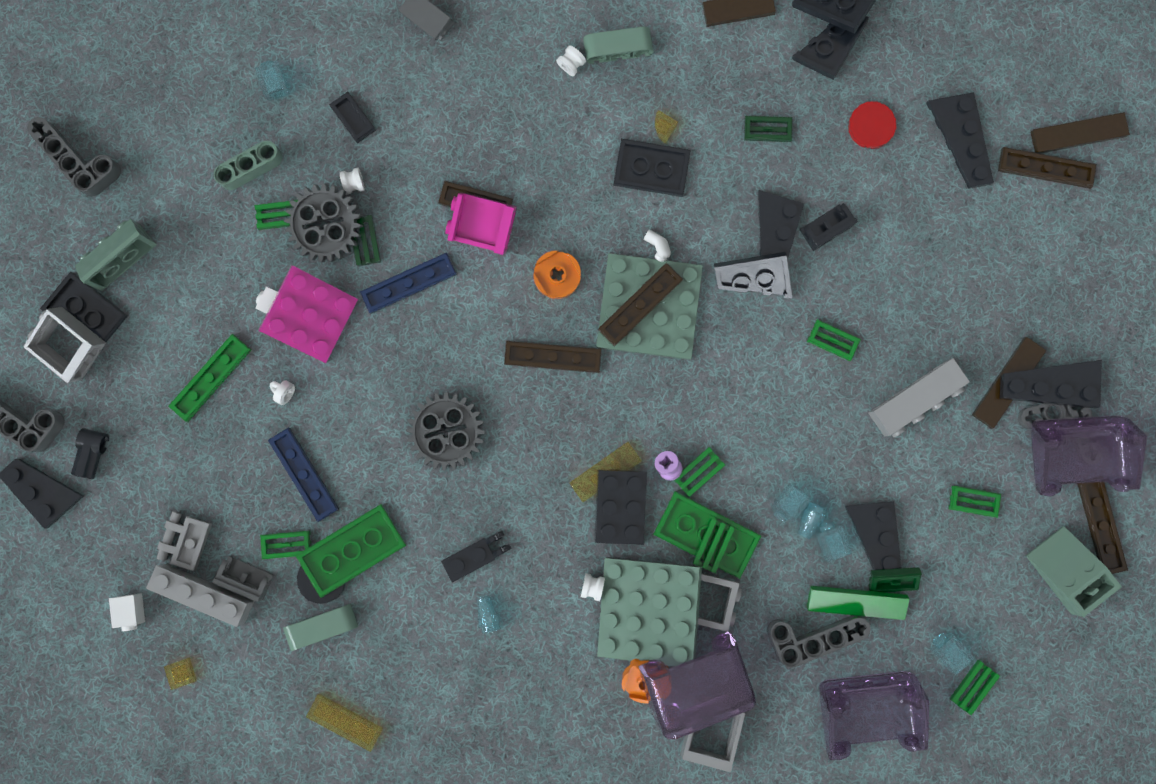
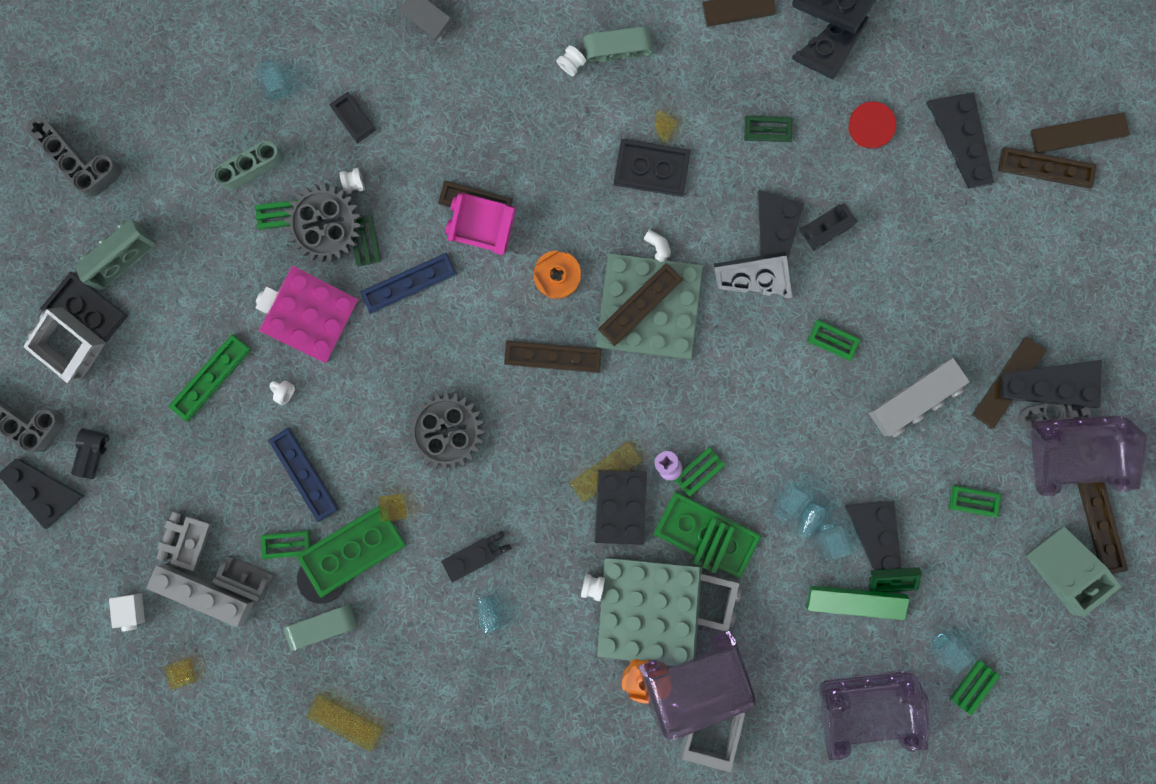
dark grey beam [767,615,871,668] -> none
none -> clear yellow tile [378,494,407,522]

